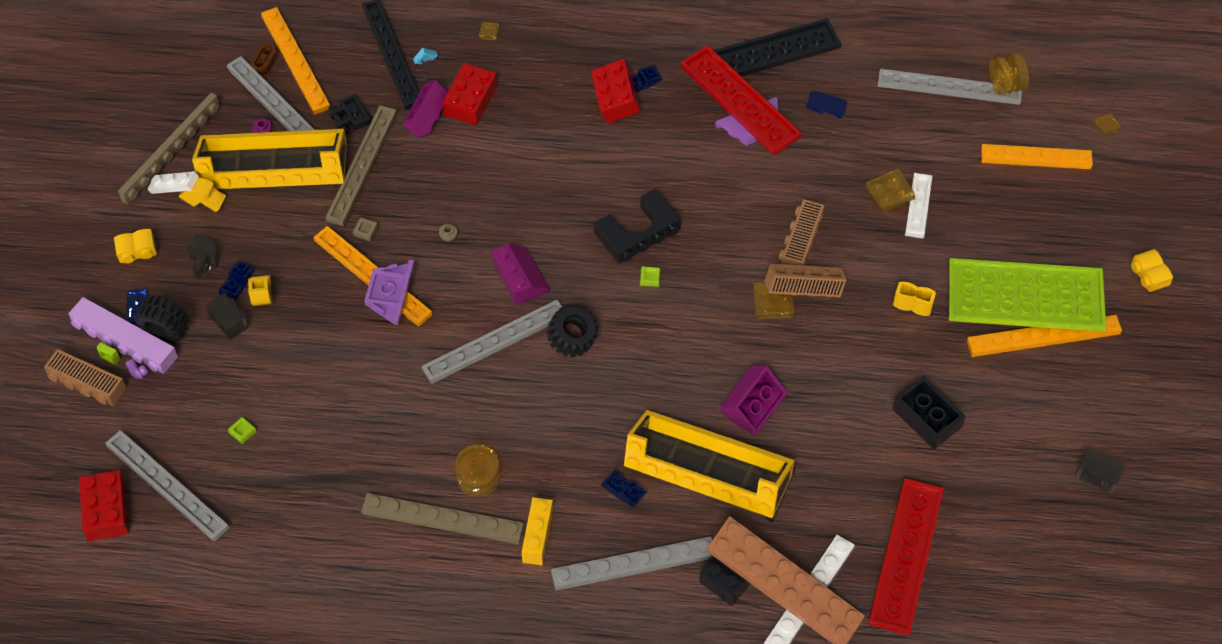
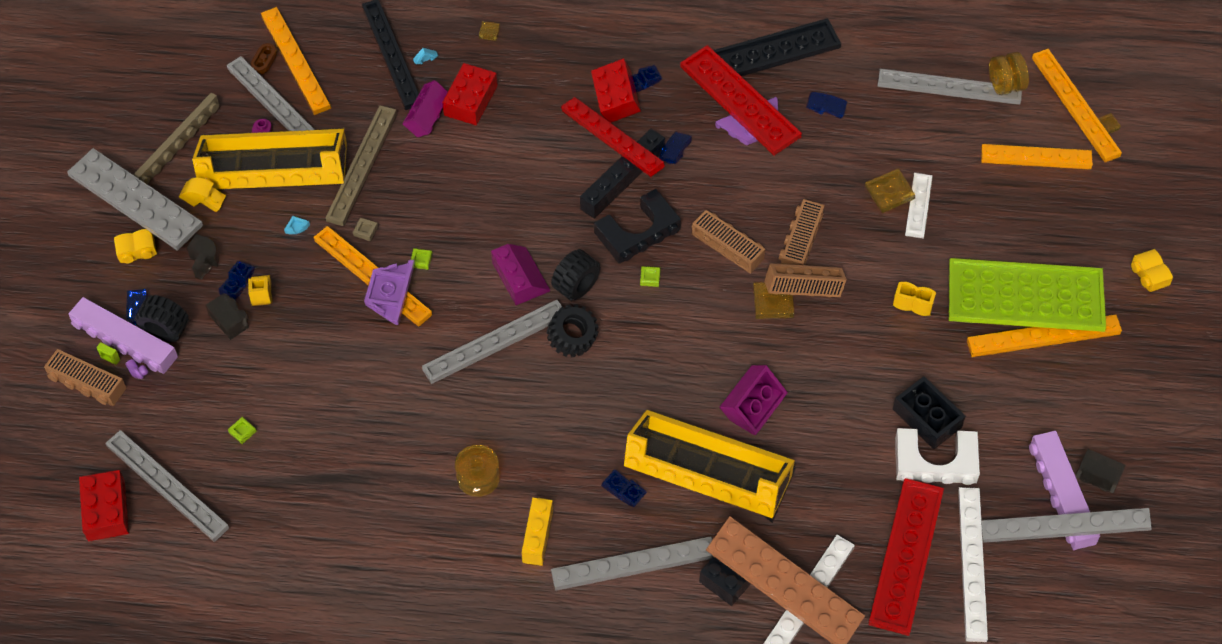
white plate [148,171,199,194] -> none
black plate [328,94,371,135] -> none
dark tan plate [361,493,524,544] -> none
dark tan plate [439,224,458,242] -> none
none -> light grey plate [67,148,203,251]
none -> medium azure tile [284,216,310,234]
none -> lime tile [411,248,432,270]
none -> black tyre [551,249,601,301]
none -> red plate [561,97,665,177]
none -> black brick [580,129,665,219]
none -> clear blue slope [659,132,692,164]
none -> medium nougat brick [692,210,765,274]
none -> white arch [895,428,980,485]
none -> white plate [958,487,988,642]
none -> light grey plate [981,508,1152,543]
none -> lavender brick [1029,431,1100,550]
none -> light orange plate [1032,49,1122,162]

